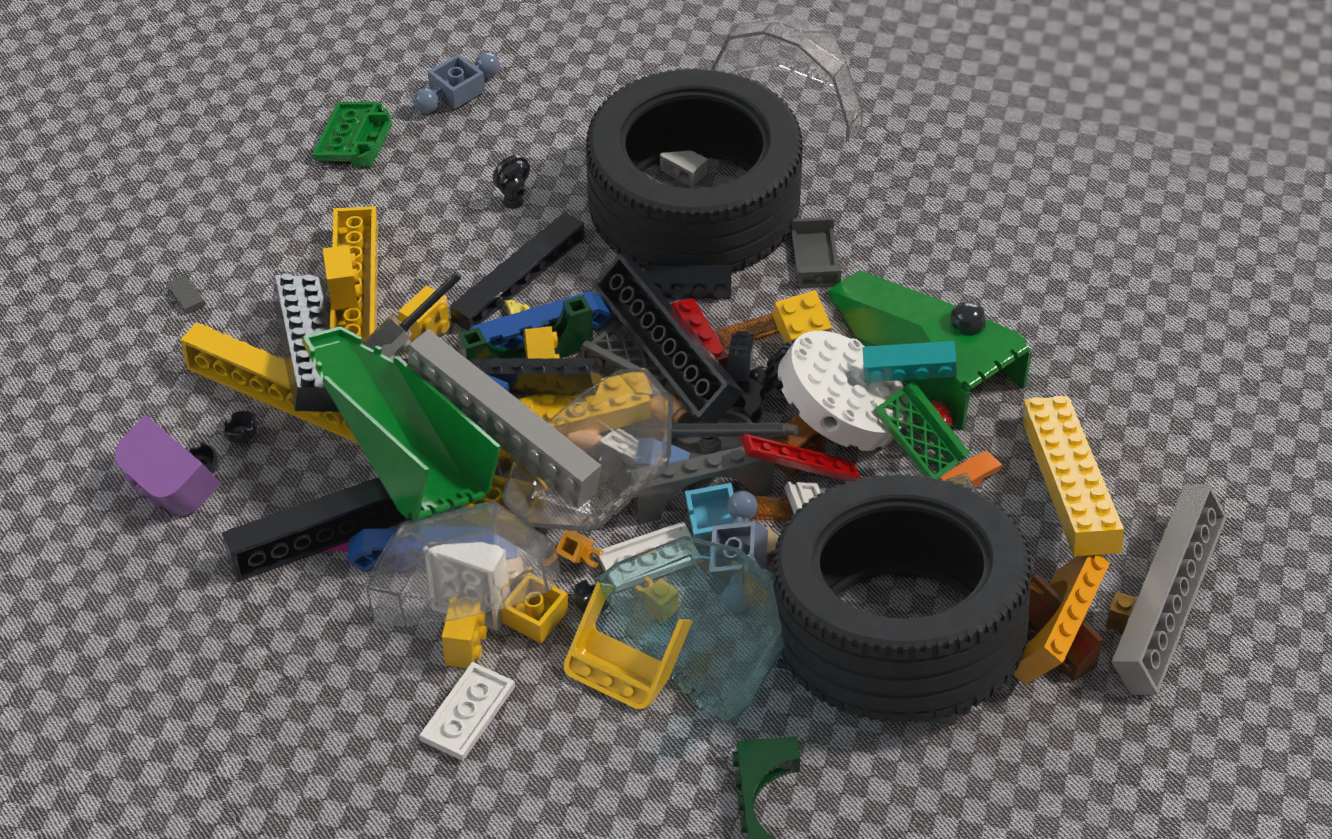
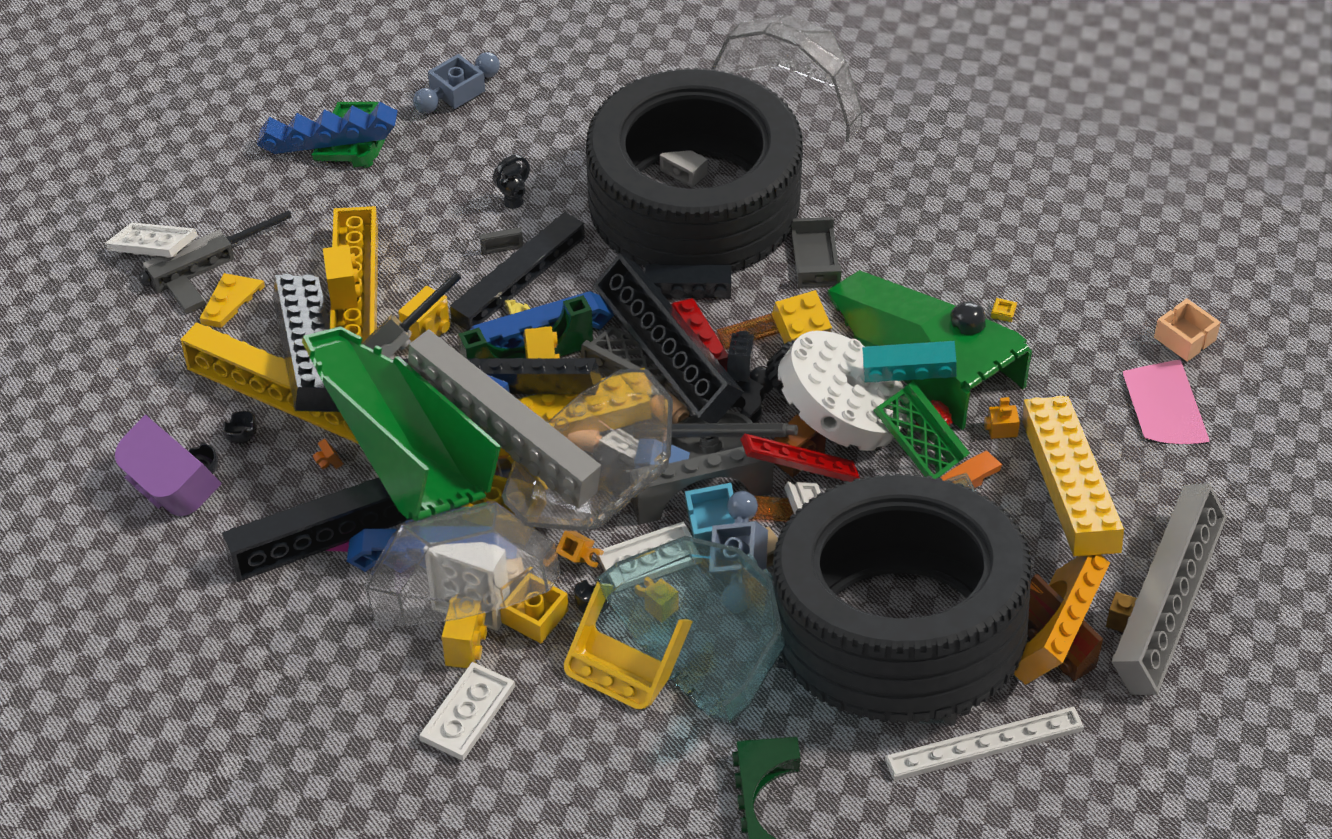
none -> white plate [105,222,198,258]
none -> dark grey piece [139,210,292,293]
none -> yellow wing [200,273,265,328]
none -> blue brick [257,102,397,154]
none -> orange tile [313,438,343,469]
none -> dark grey tile [479,227,523,254]
none -> white tile [885,706,1084,781]
none -> light orange brick [984,397,1020,439]
none -> yellow tile [991,298,1017,323]
none -> bright pink sticker [1123,360,1210,444]
none -> light nougat piece [1154,298,1221,362]

